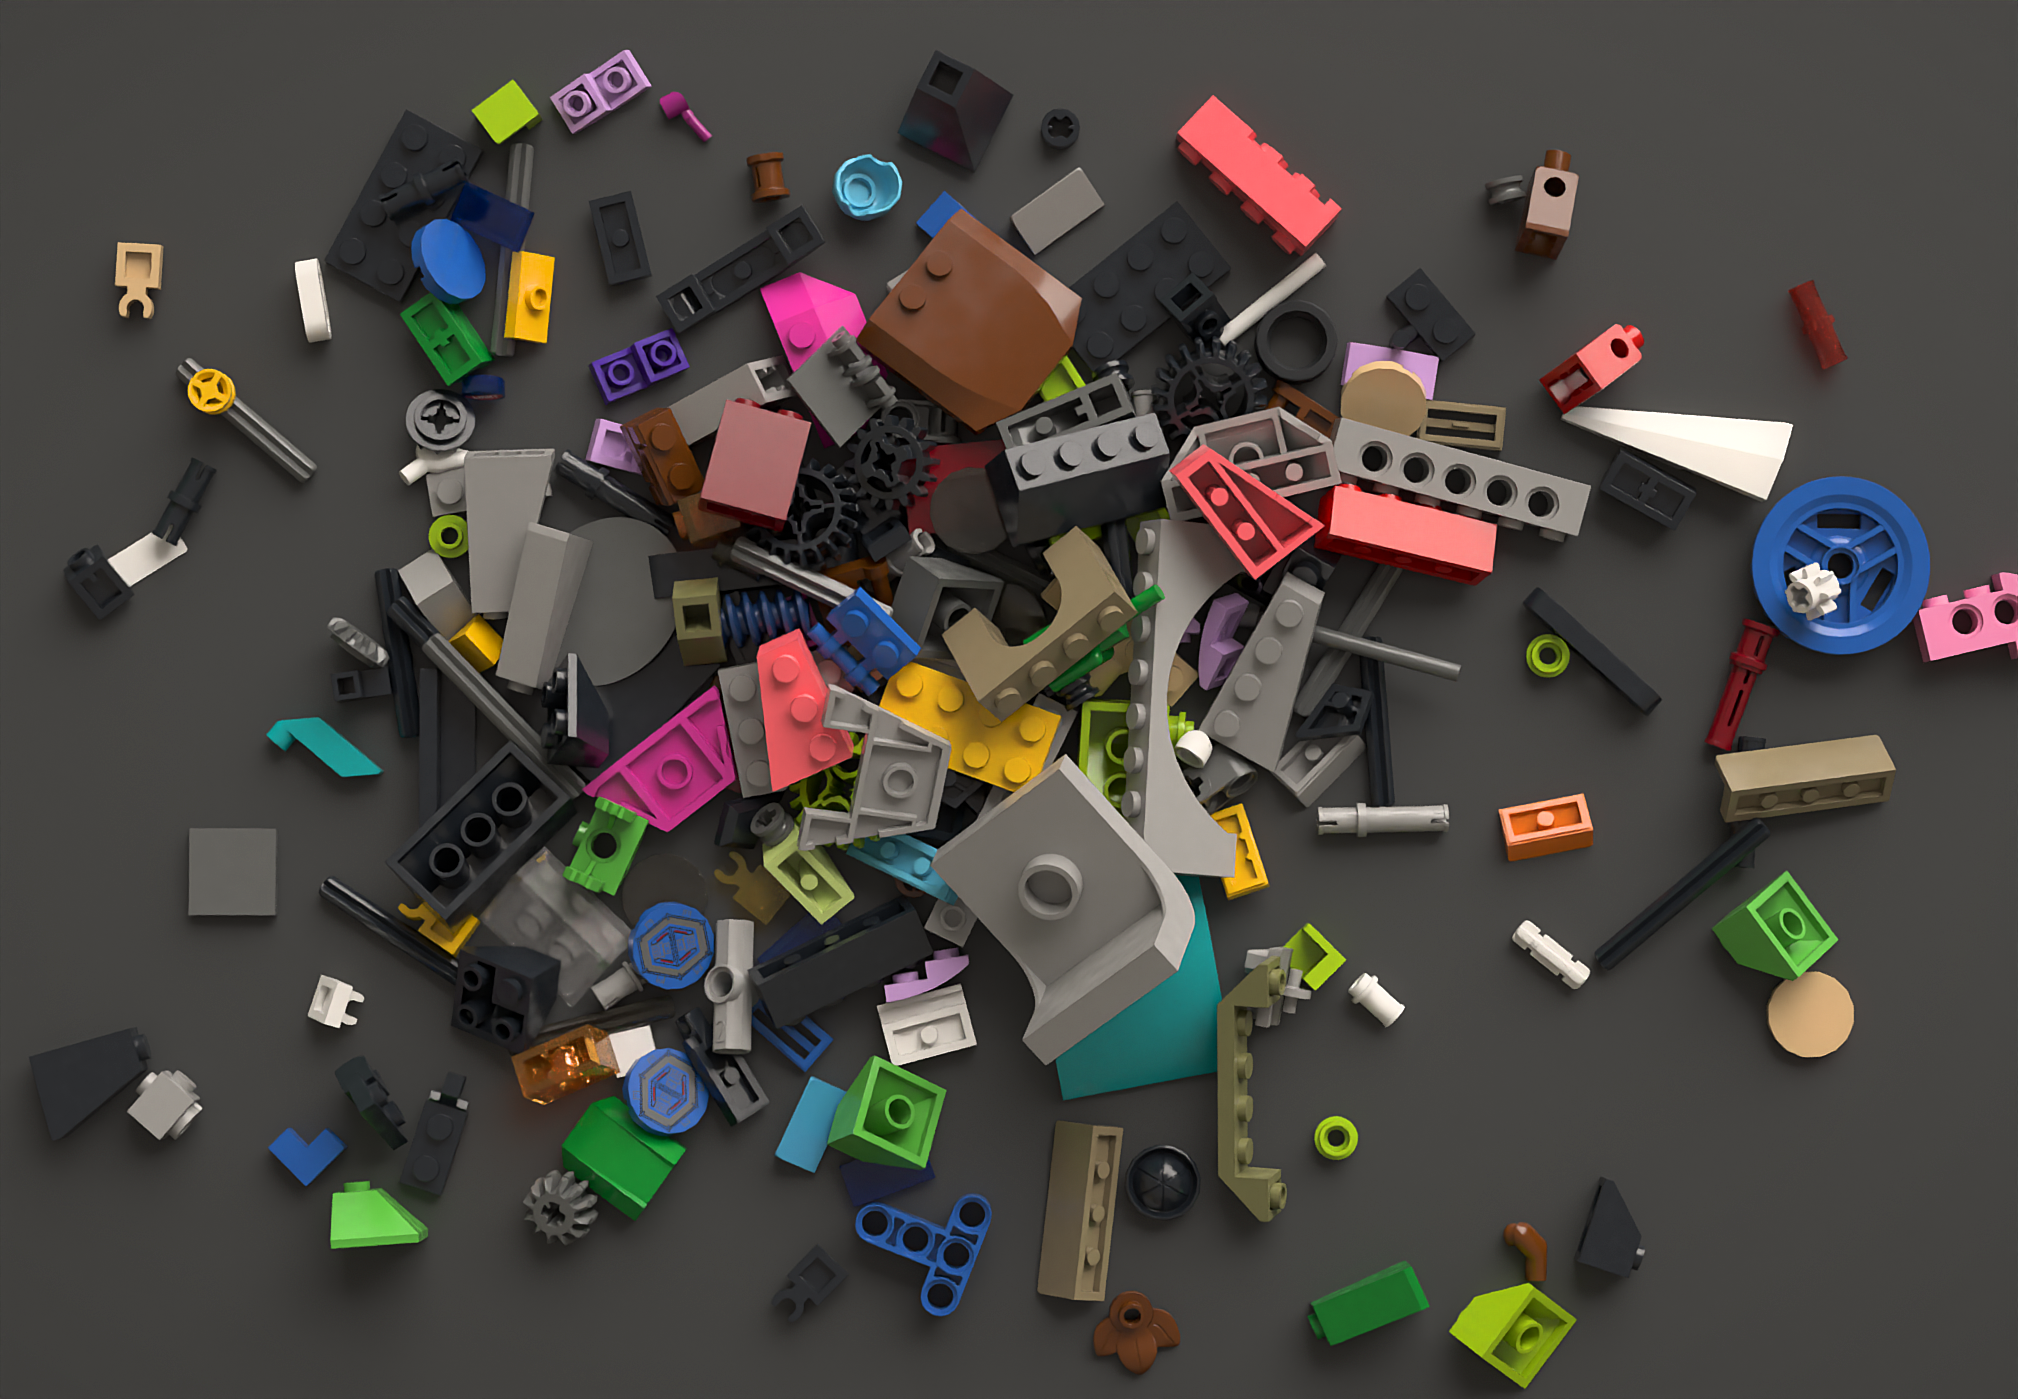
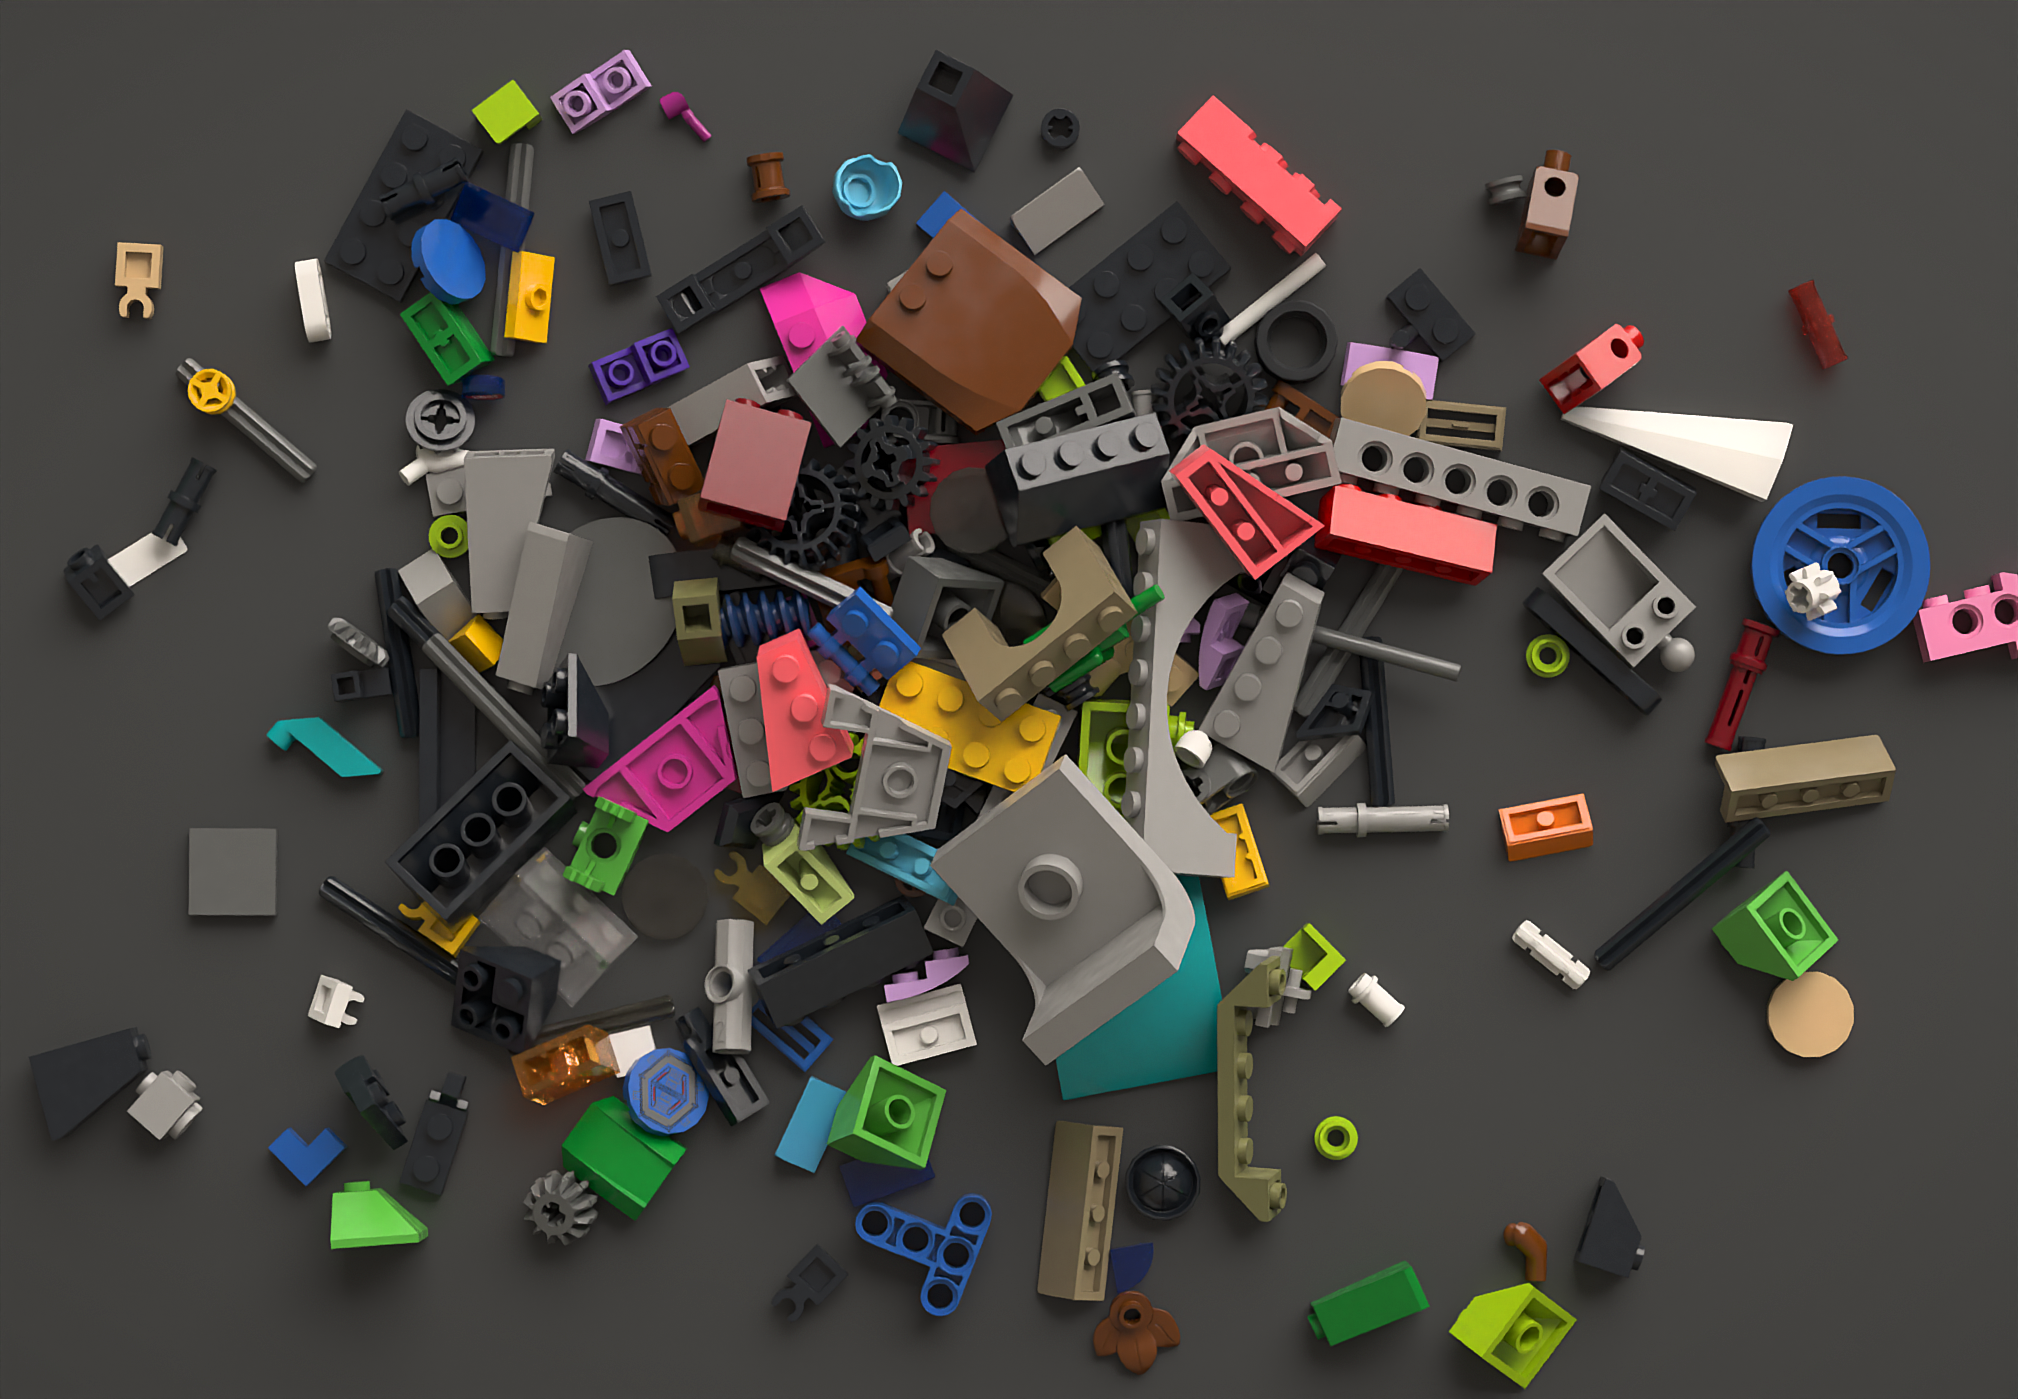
light grey axle [591,961,647,1011] -> none
tile [628,902,714,989] -> none
none -> clear blue tile [1110,1241,1154,1293]
none -> light grey slope [1542,513,1696,672]

